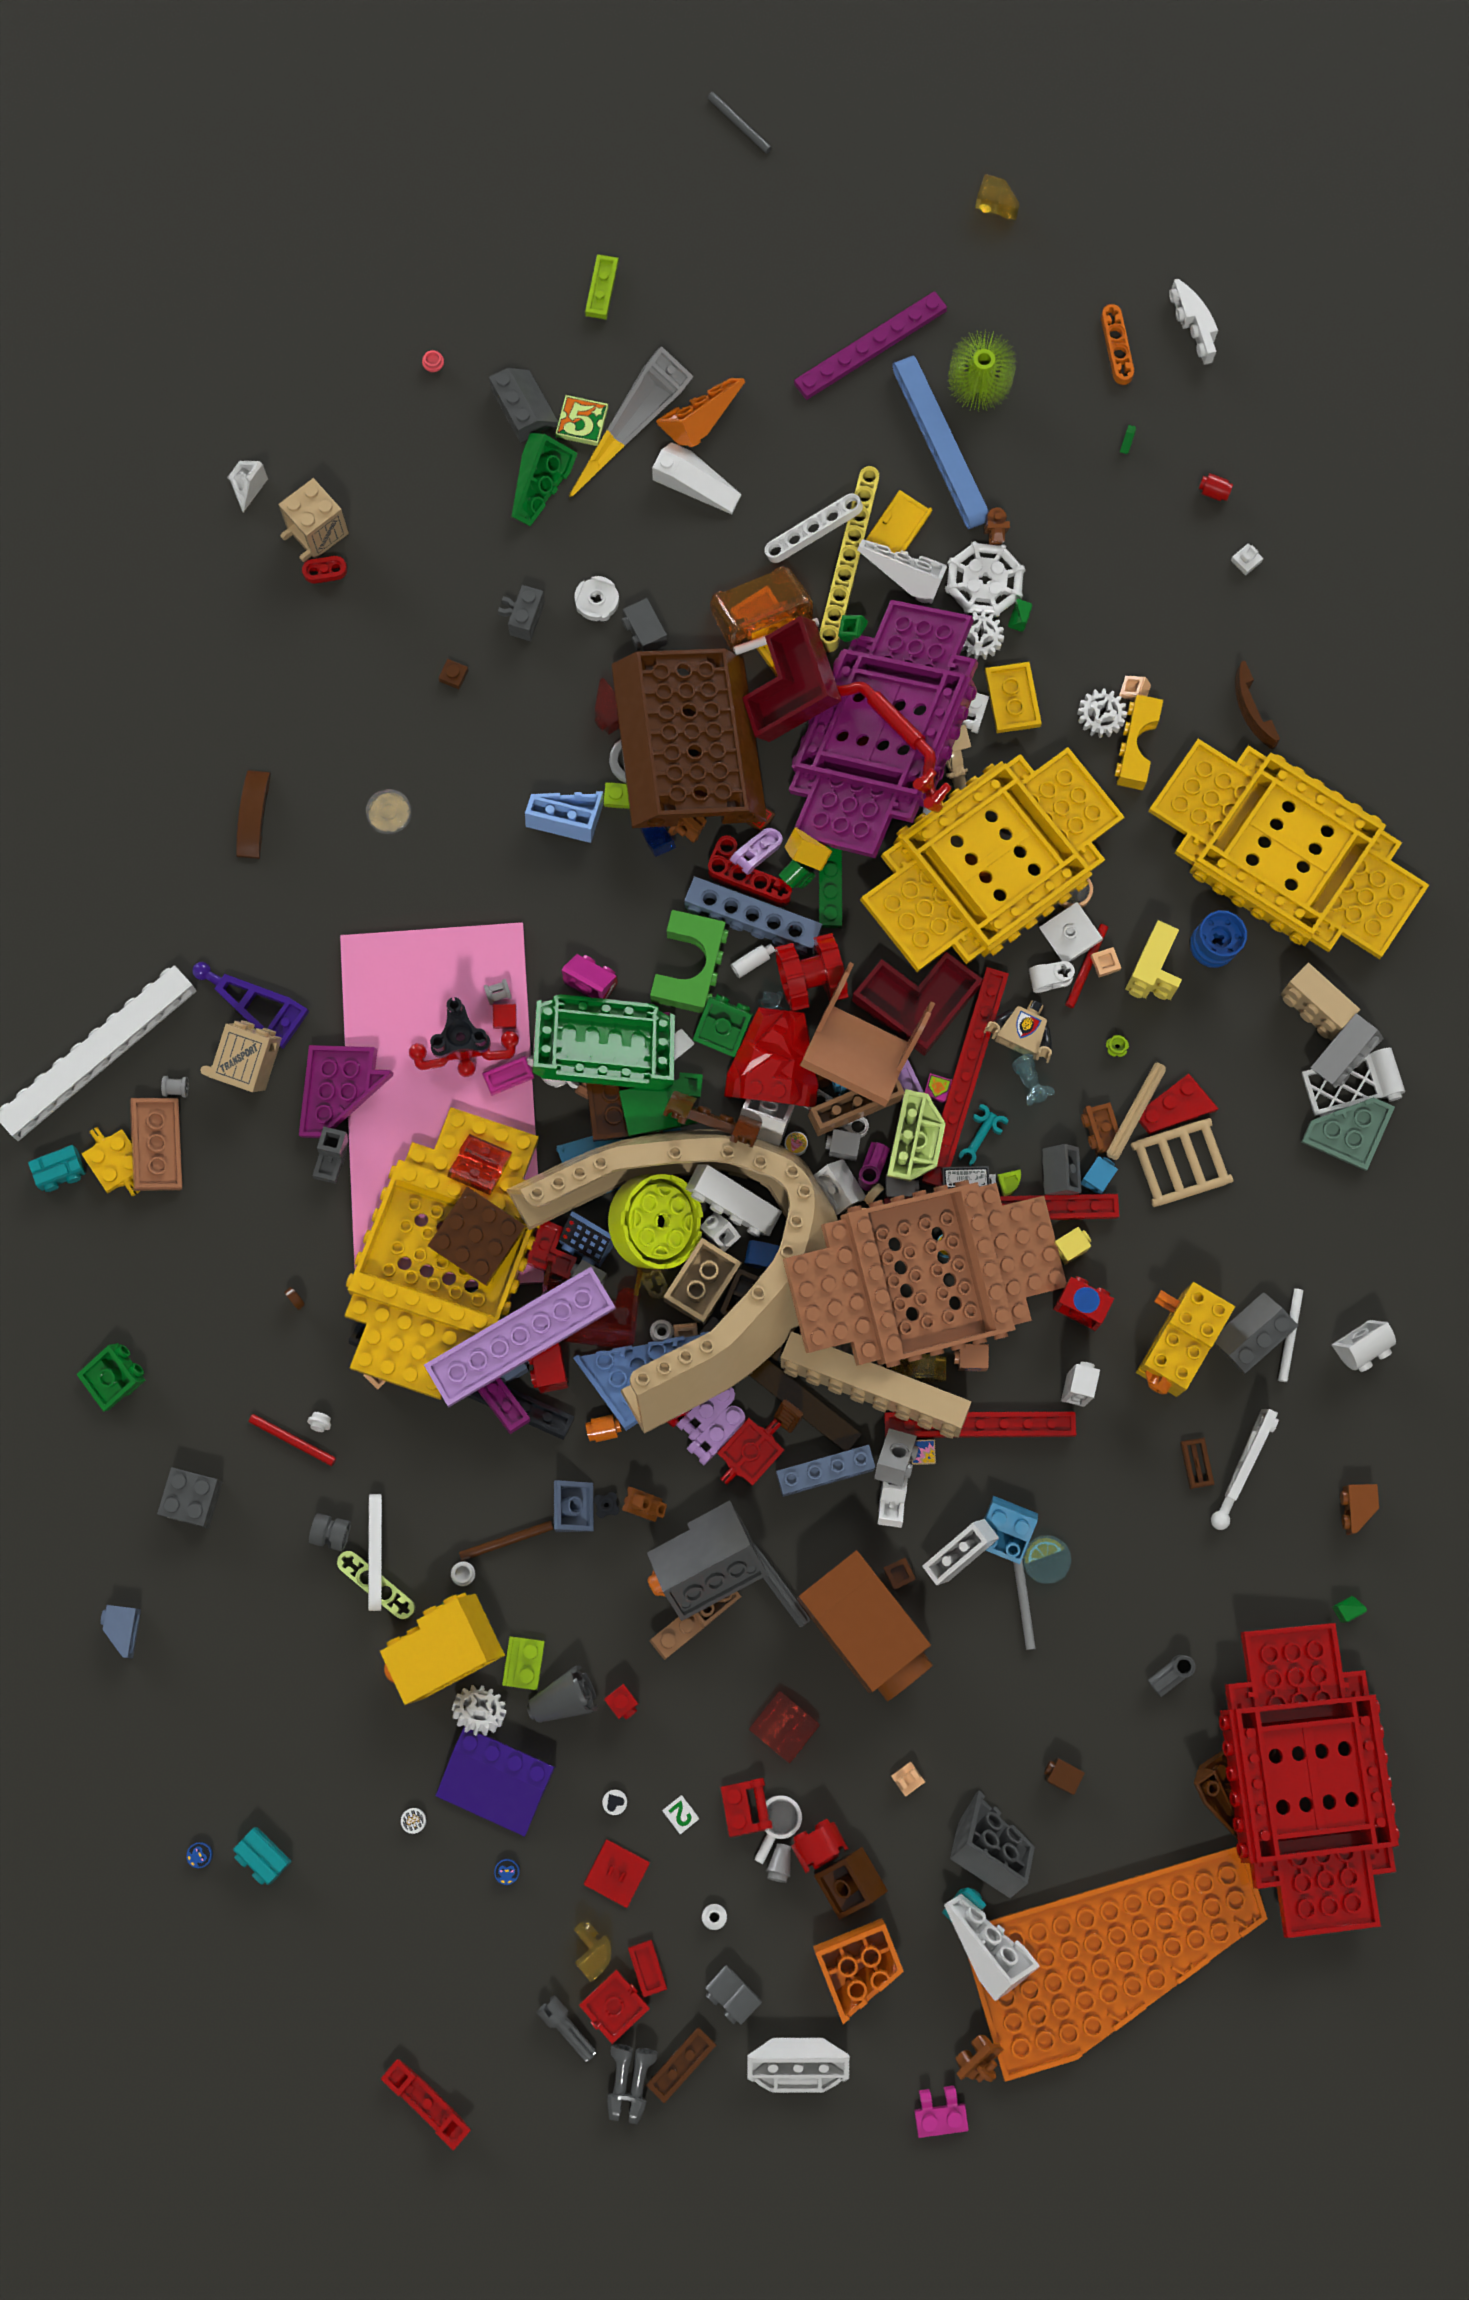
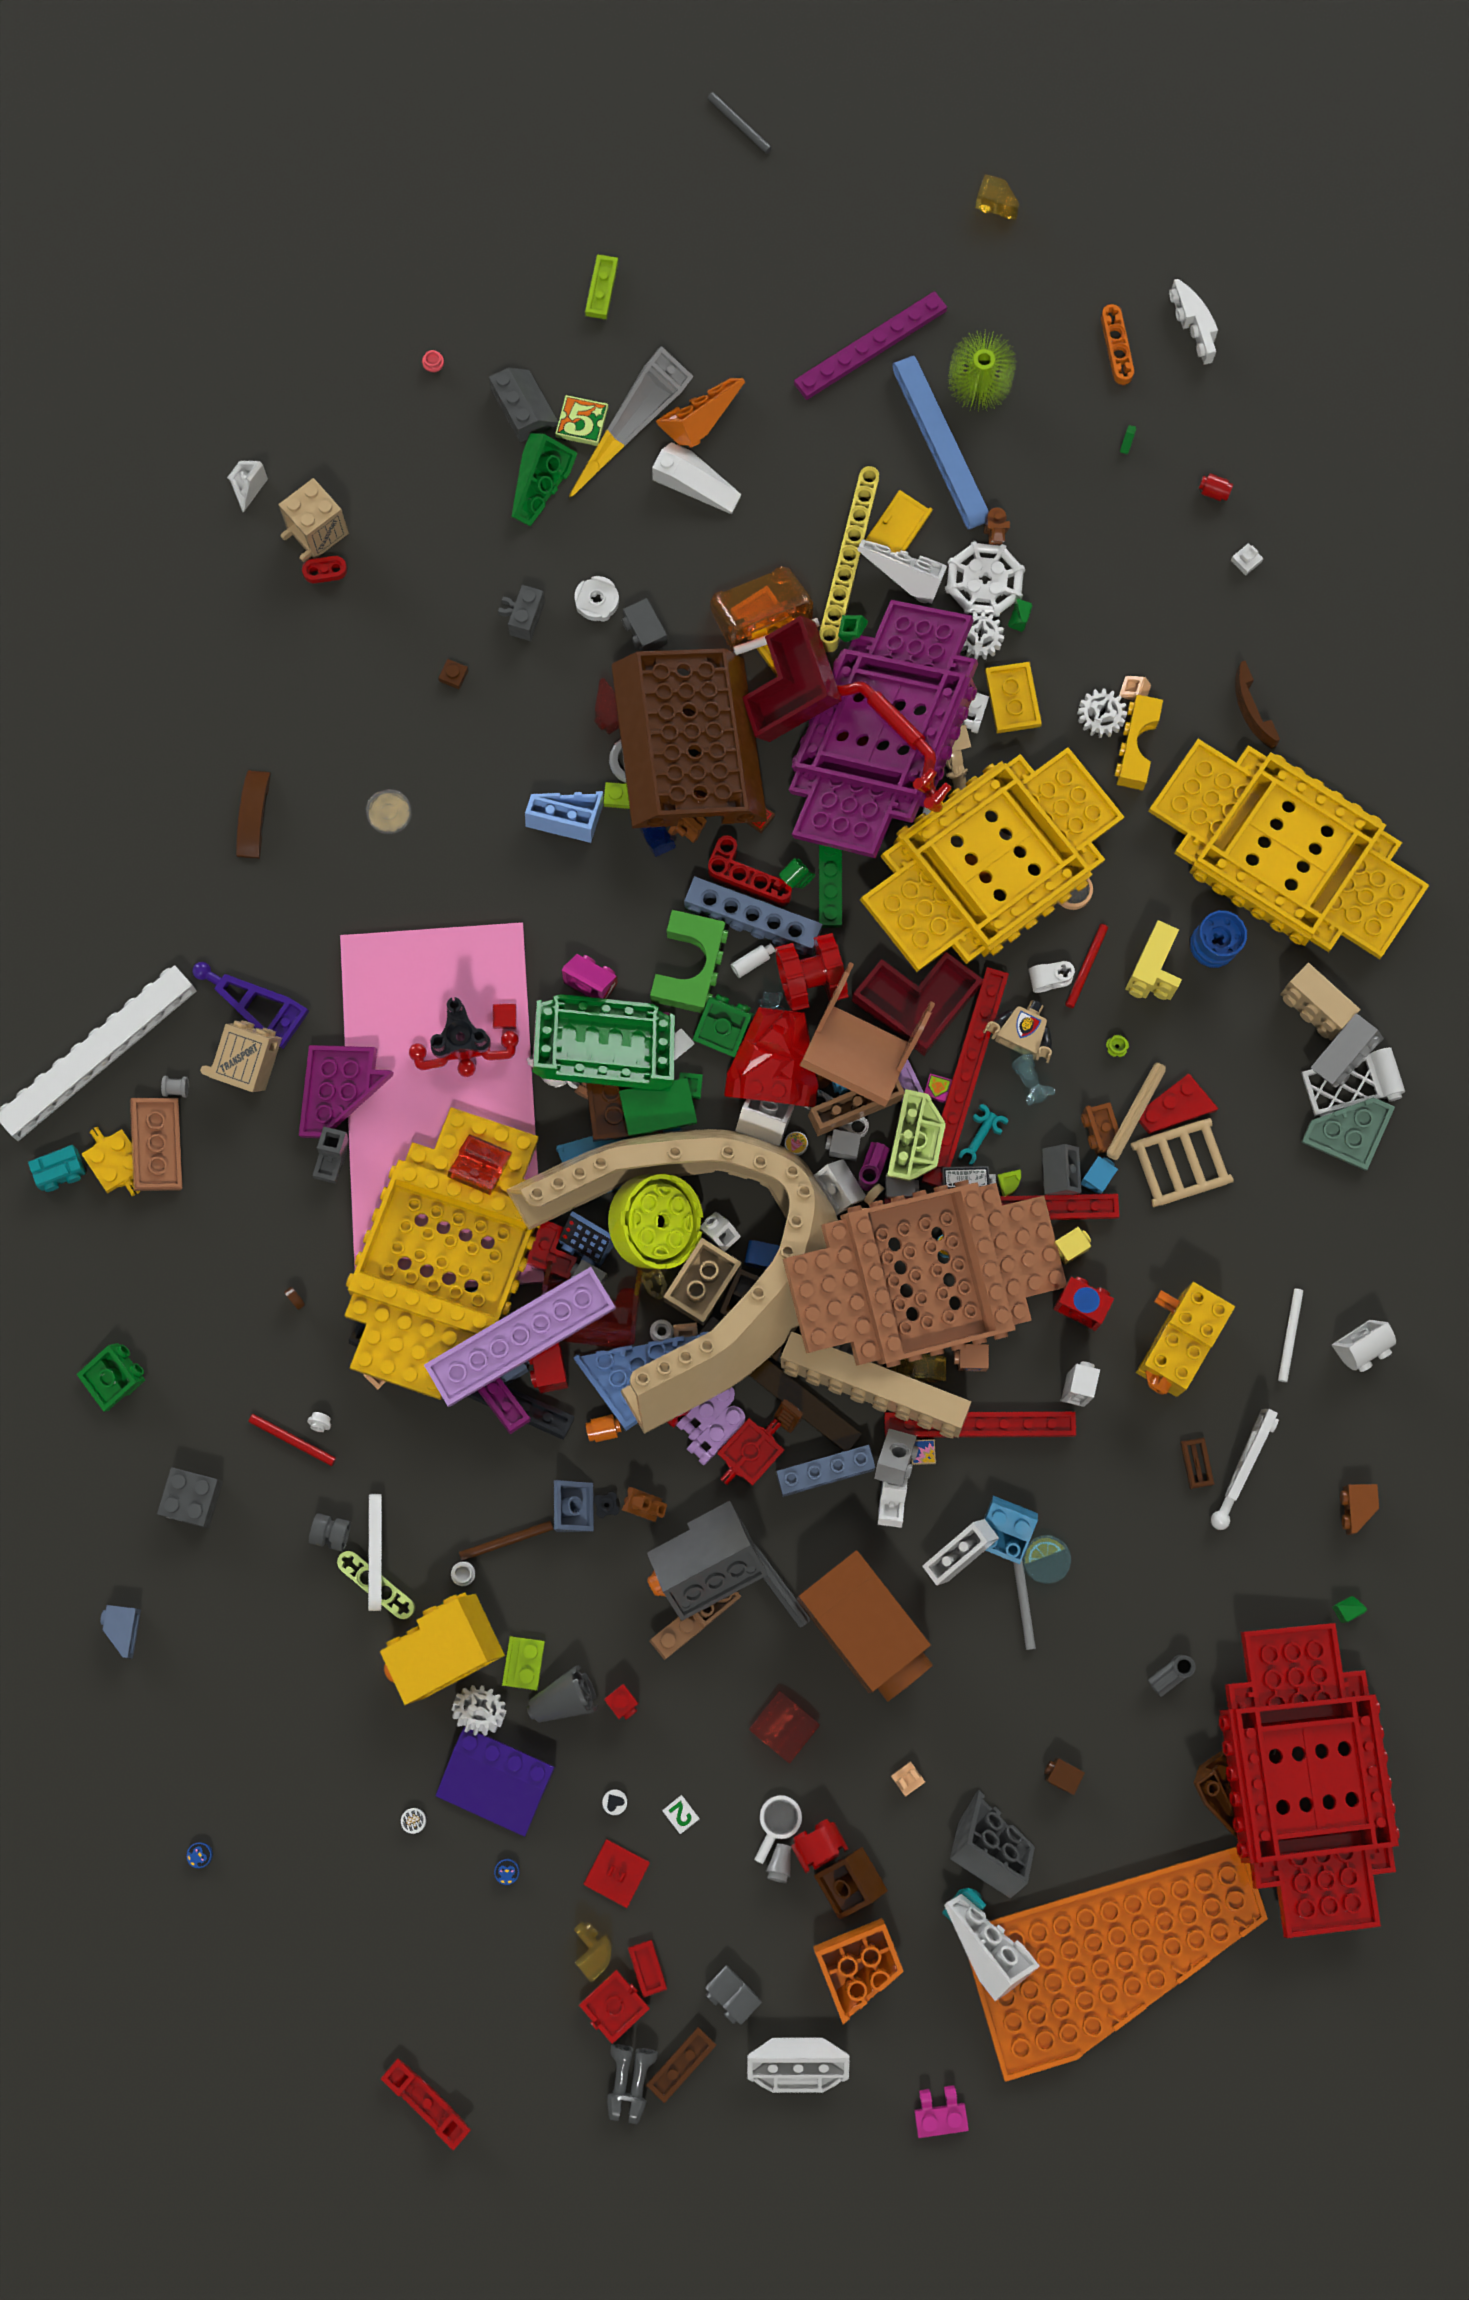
teal brick [233,1827,292,1885] -> none
reddish brown plate [428,1187,527,1286] -> none
dark pink tile [482,1056,534,1096] -> none
light grey bush [484,979,512,1005] -> none
dark grey piece [536,1995,596,2062] -> none
reddish brown wedge [663,1091,762,1148] -> none
white brick [685,1164,782,1238] -> none
white plate [702,1904,727,1930] -> none
red plate [721,1778,773,1837] -> none
lavender plate [730,828,783,875] -> none
white beam [765,494,863,563] -> none
yellow slope [784,827,832,871] -> none
reddish brown plate [883,1558,916,1590] -> none
dark orange hips [955,2035,1003,2082] -> none
white plate [1039,902,1103,962] -> none
light nougat tile [1091,947,1121,977] -> none
dark grey slope [1214,1292,1299,1374] -> none

